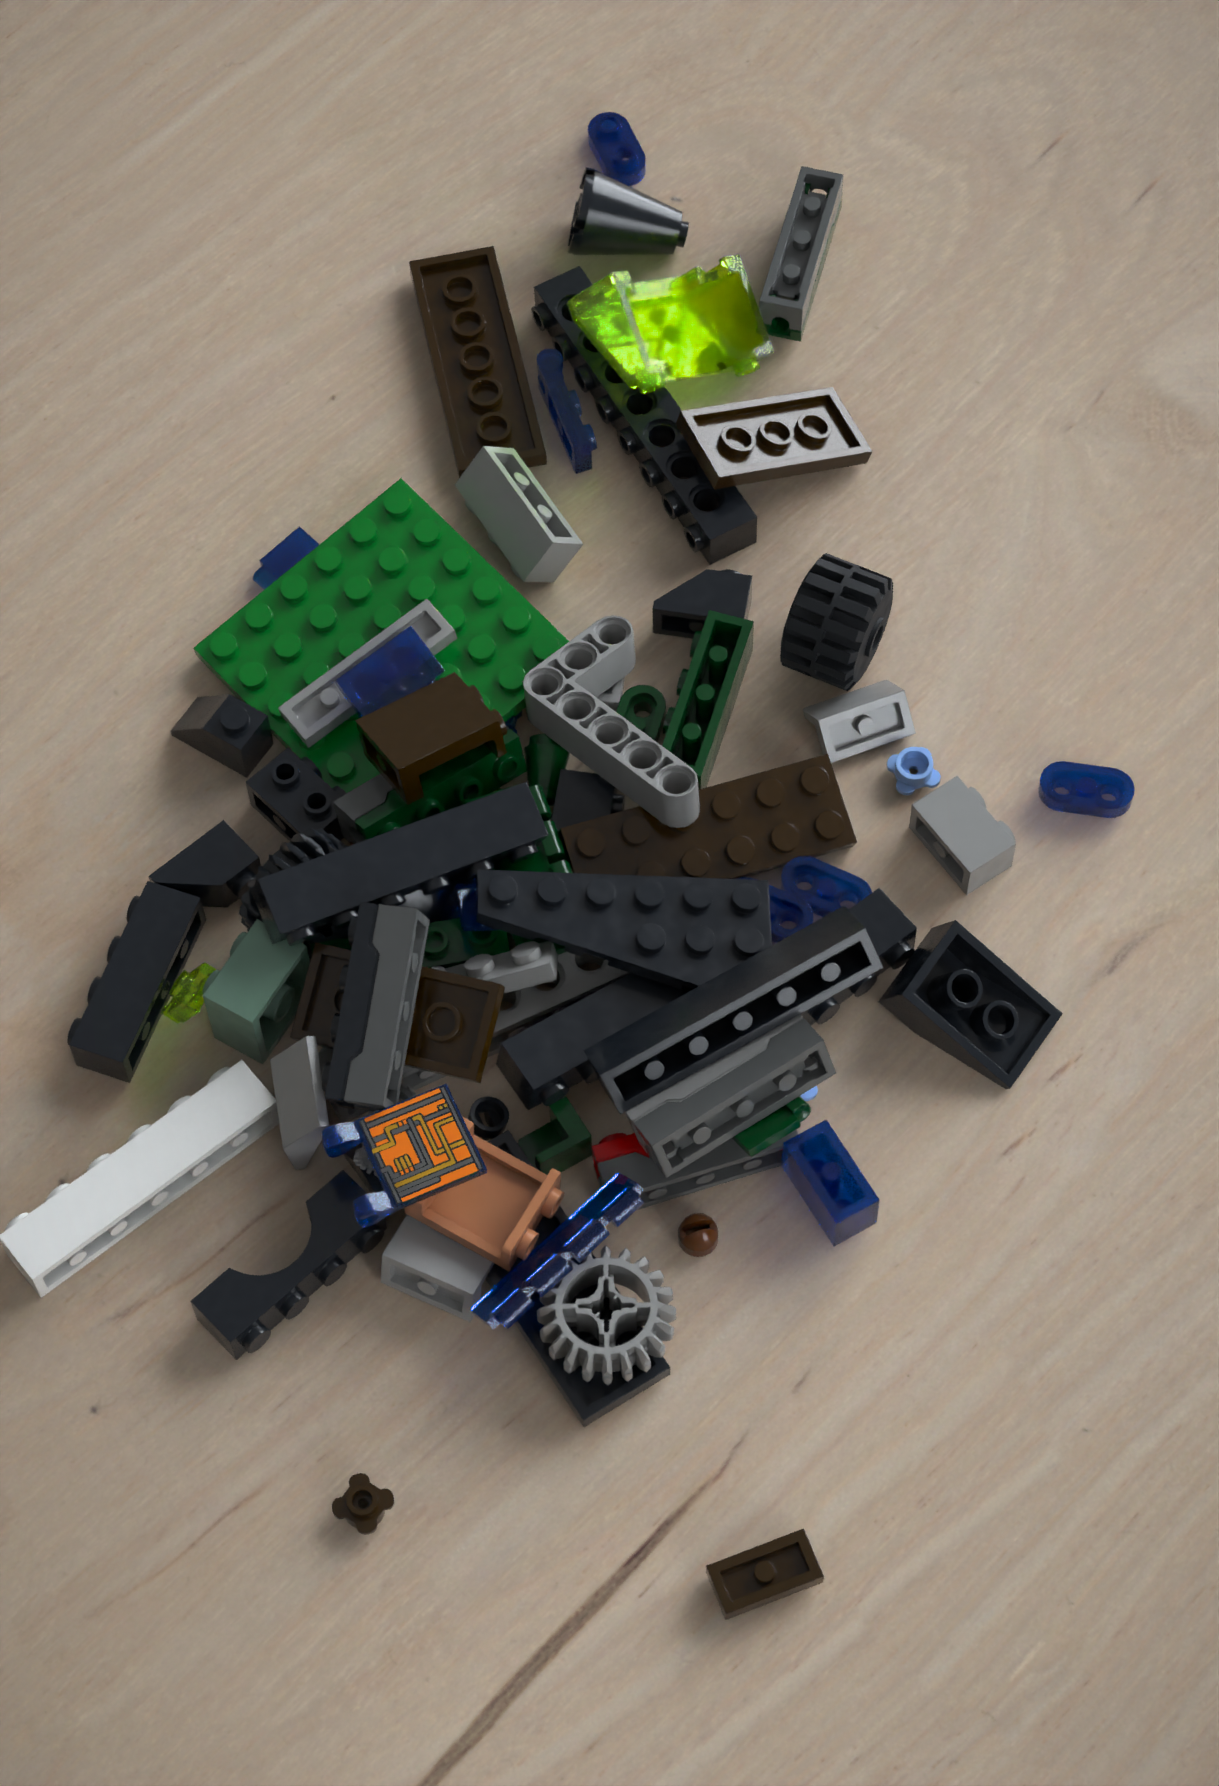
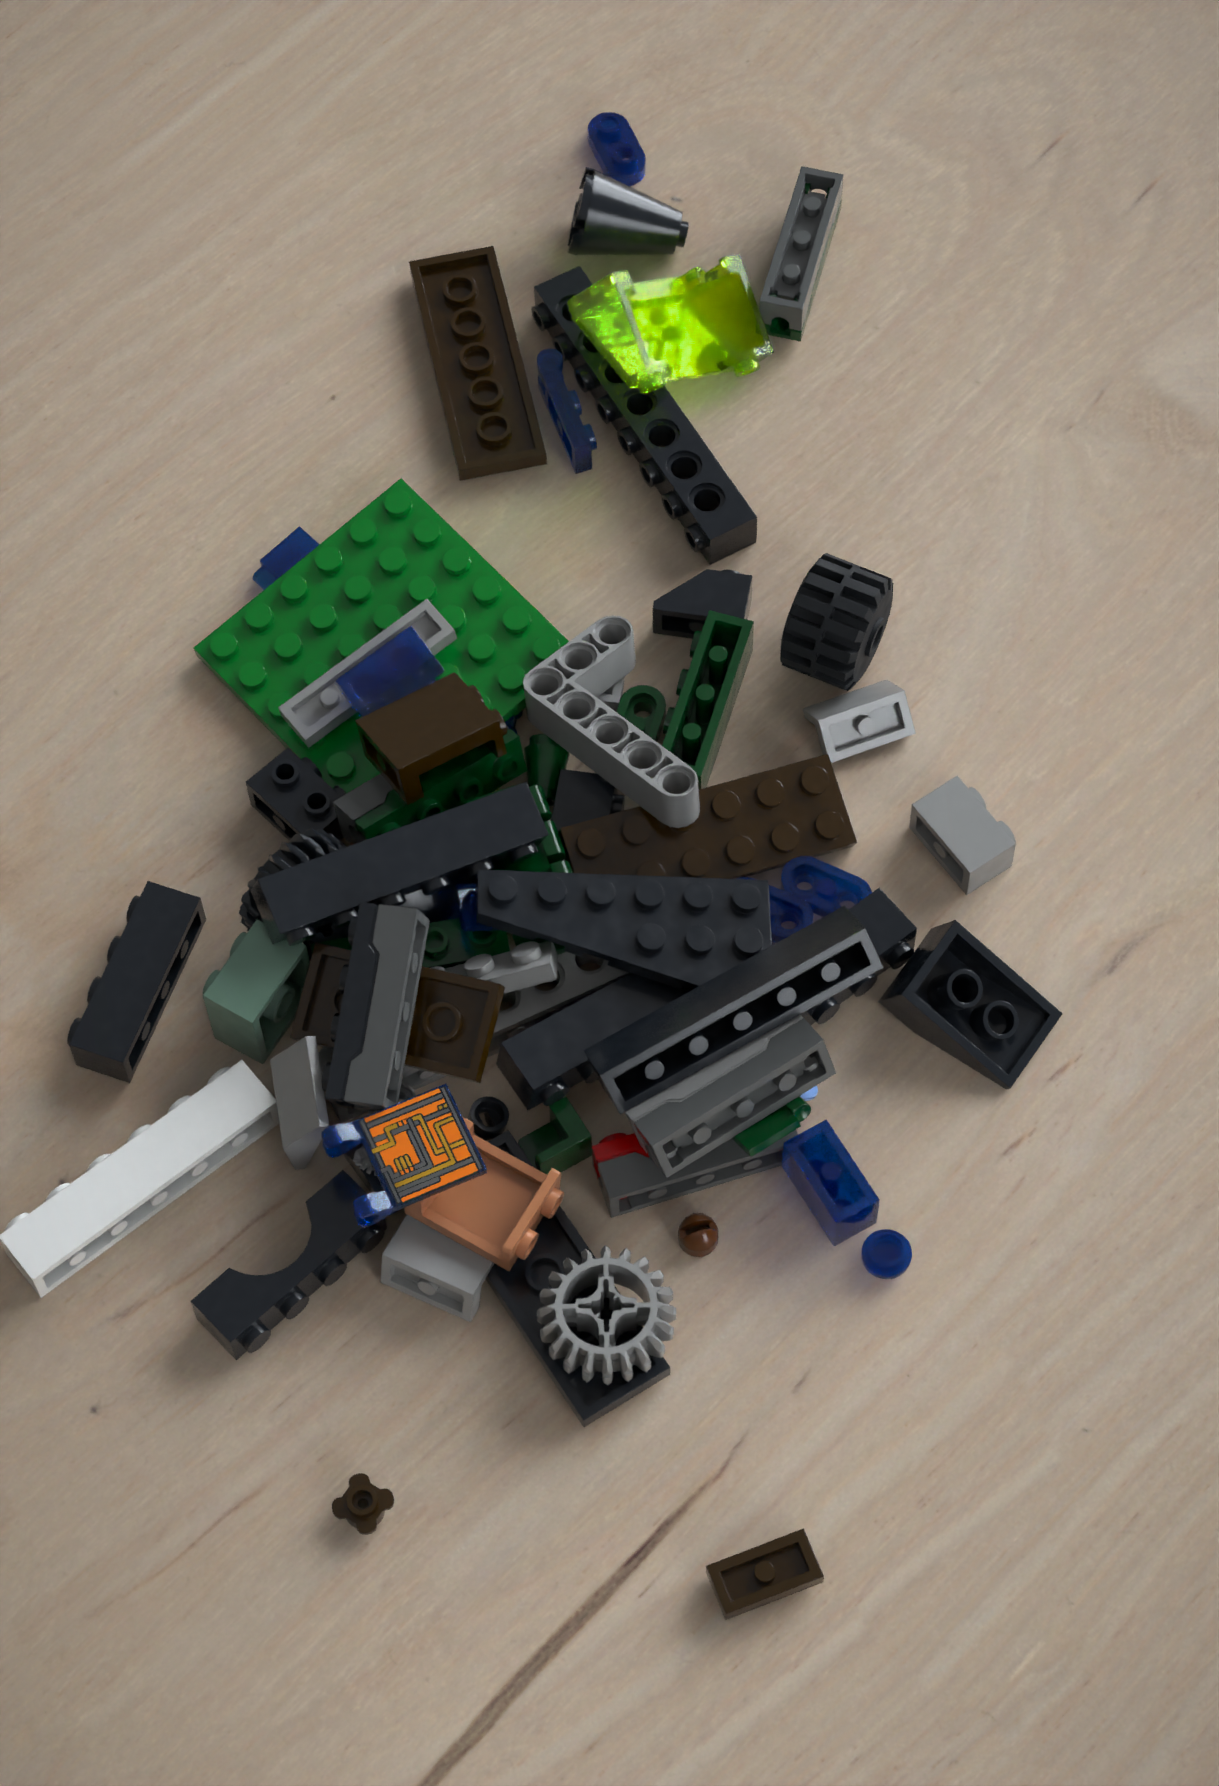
black slope [149,820,261,908] -> none
clear neon green plate [161,962,217,1024] -> none
black slope [171,694,274,778] -> none
light grey brick [455,446,583,583] -> none
clear blue windscreen [469,1172,644,1330] -> none
plate [676,387,872,489] -> none
light blue plate [887,747,941,795] -> none
clear blue plate [1038,761,1135,818] -> none
none -> clear blue plate [861,1229,912,1279]

